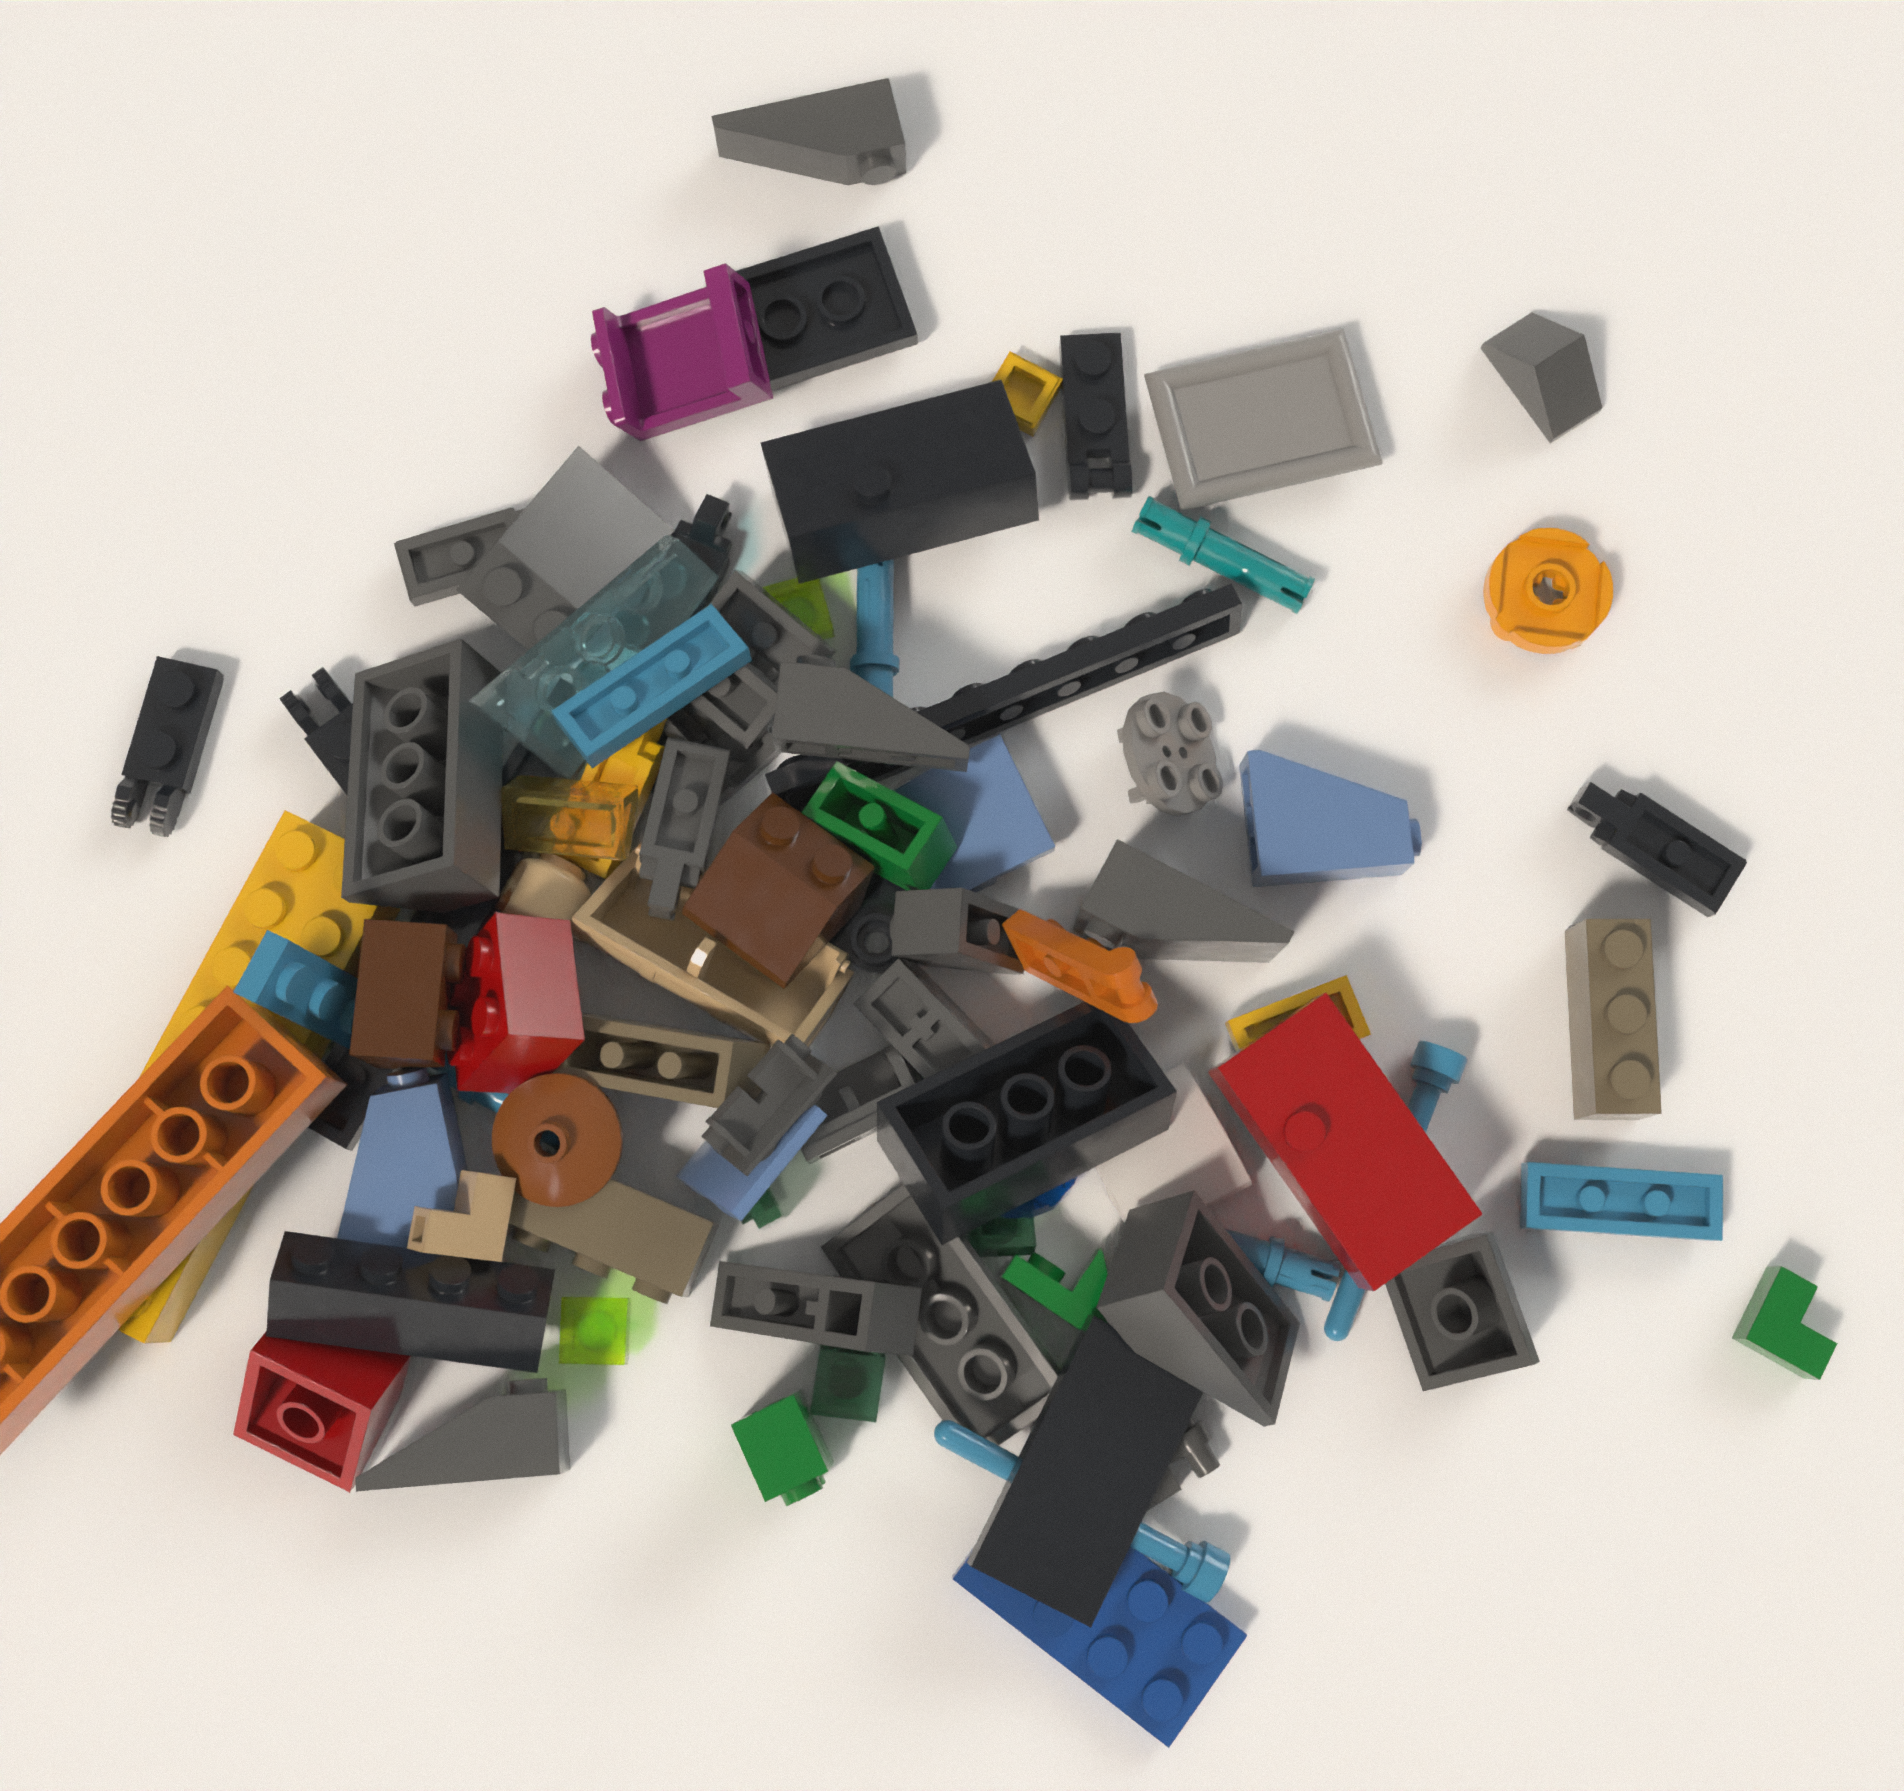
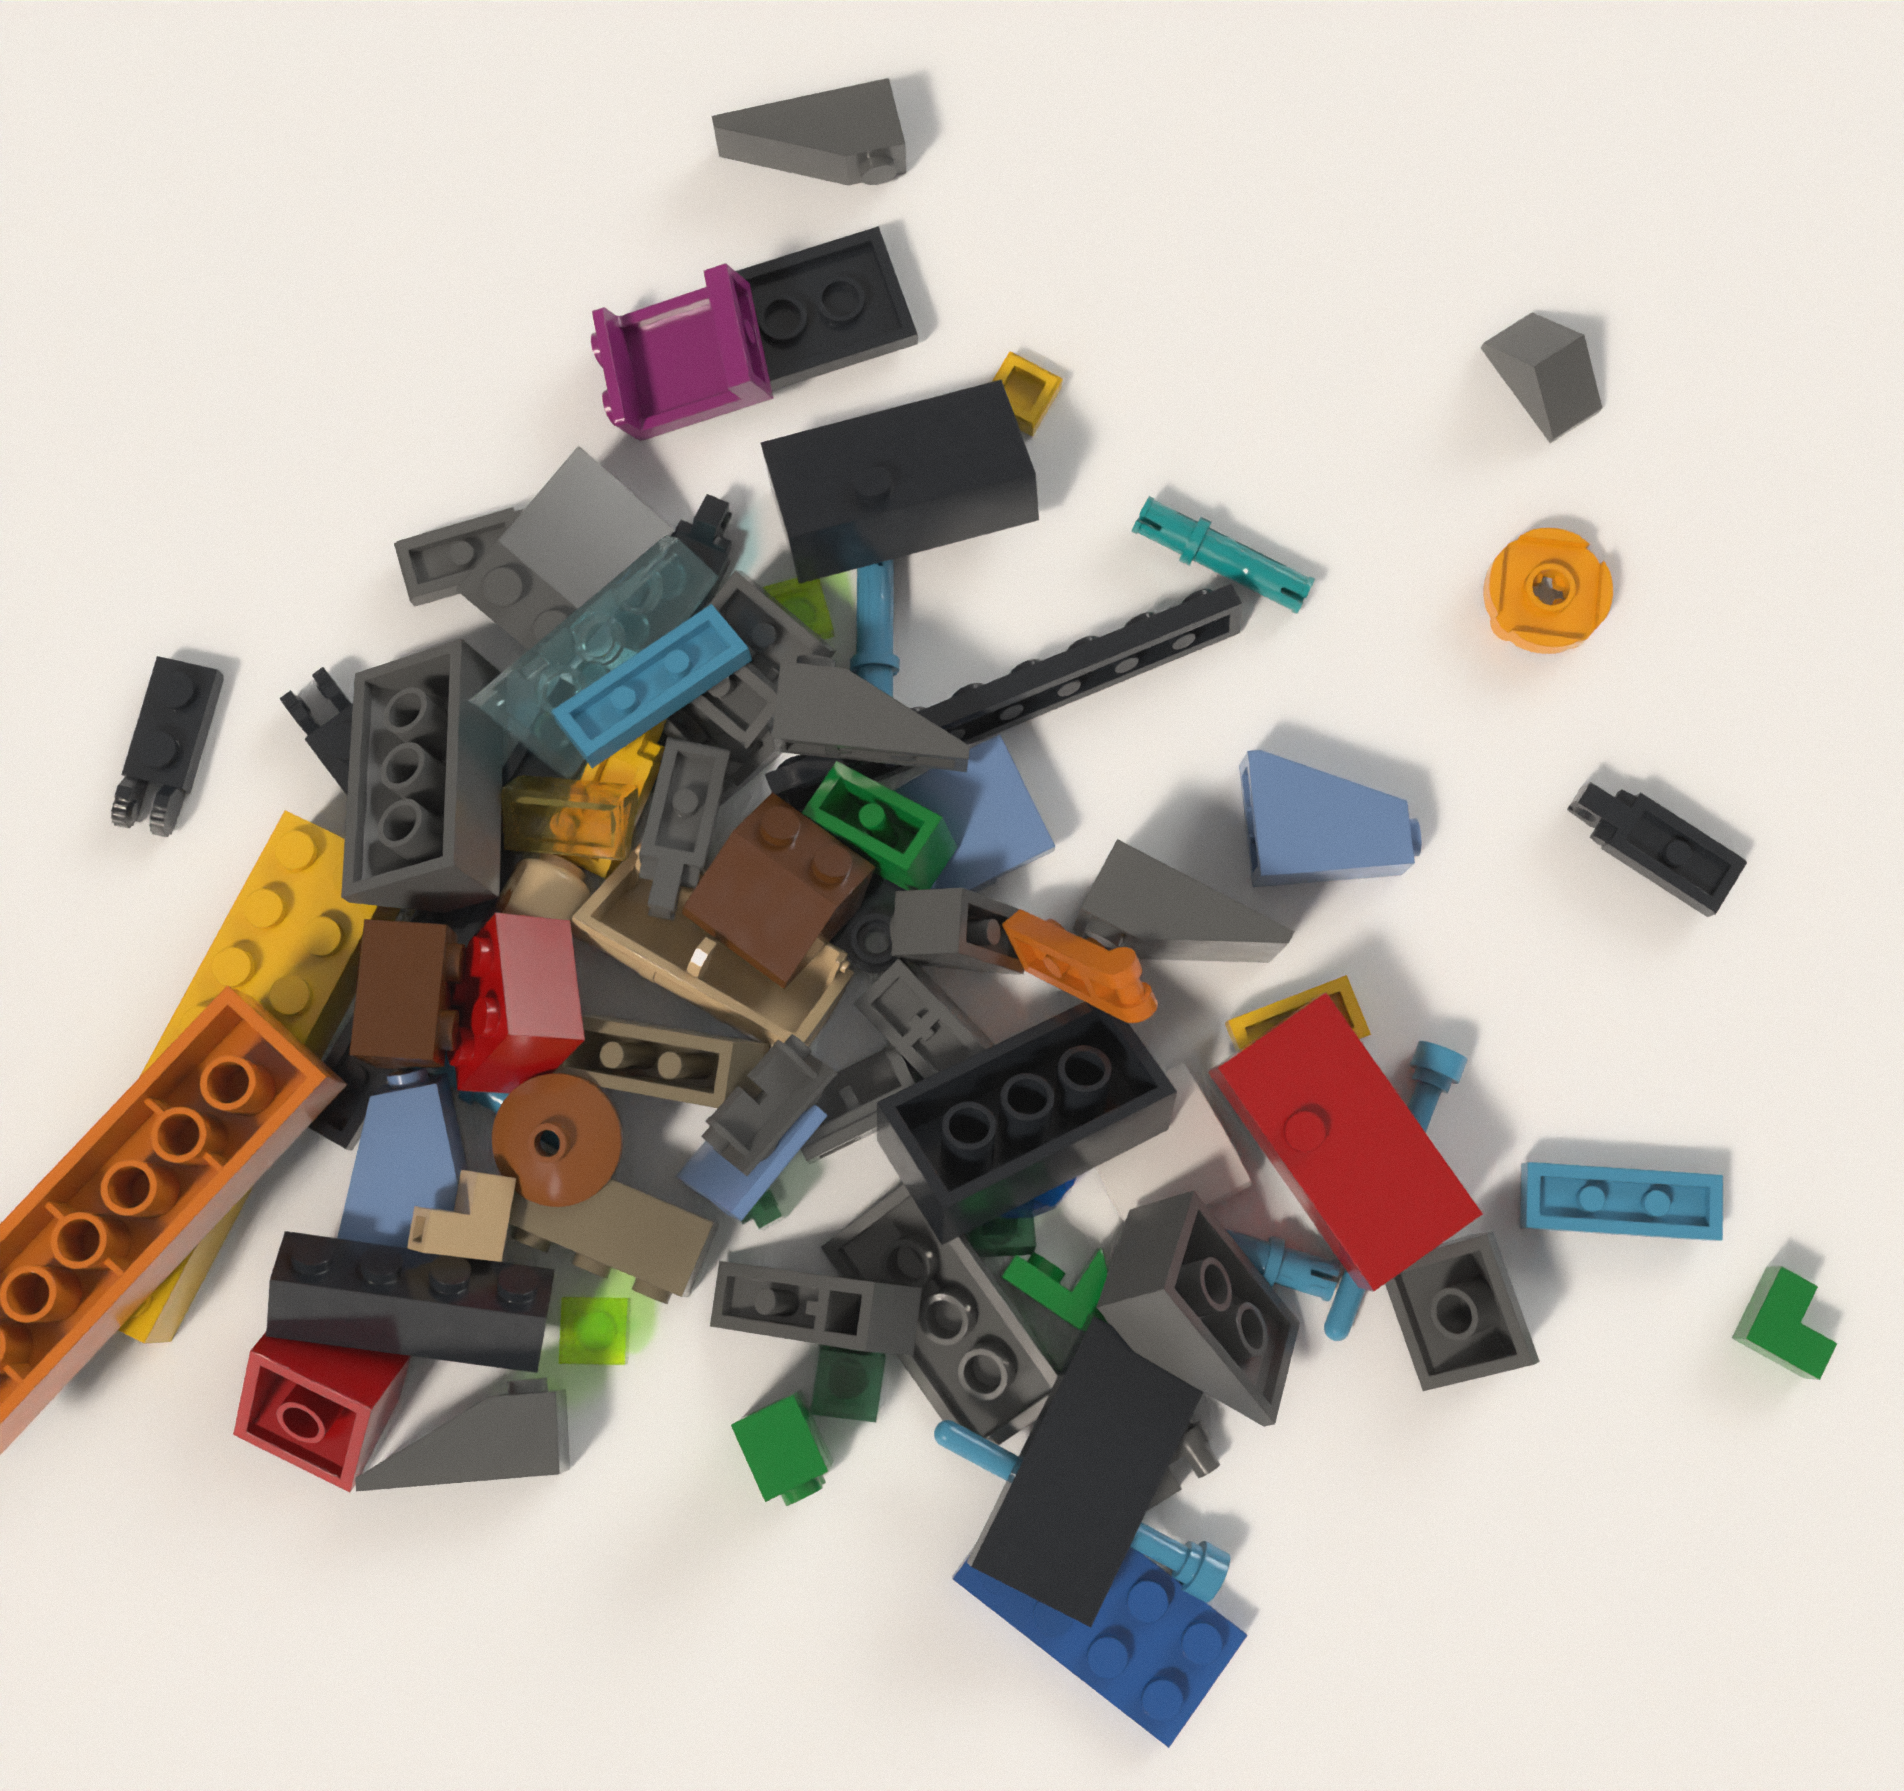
dark azure plate [233,930,358,1049] -> none
black plate [1059,333,1132,501] -> none
light grey plate [1117,691,1223,817] -> none
light grey piece [1144,328,1383,511] -> none
dark tan brick [1564,919,1662,1120] -> none

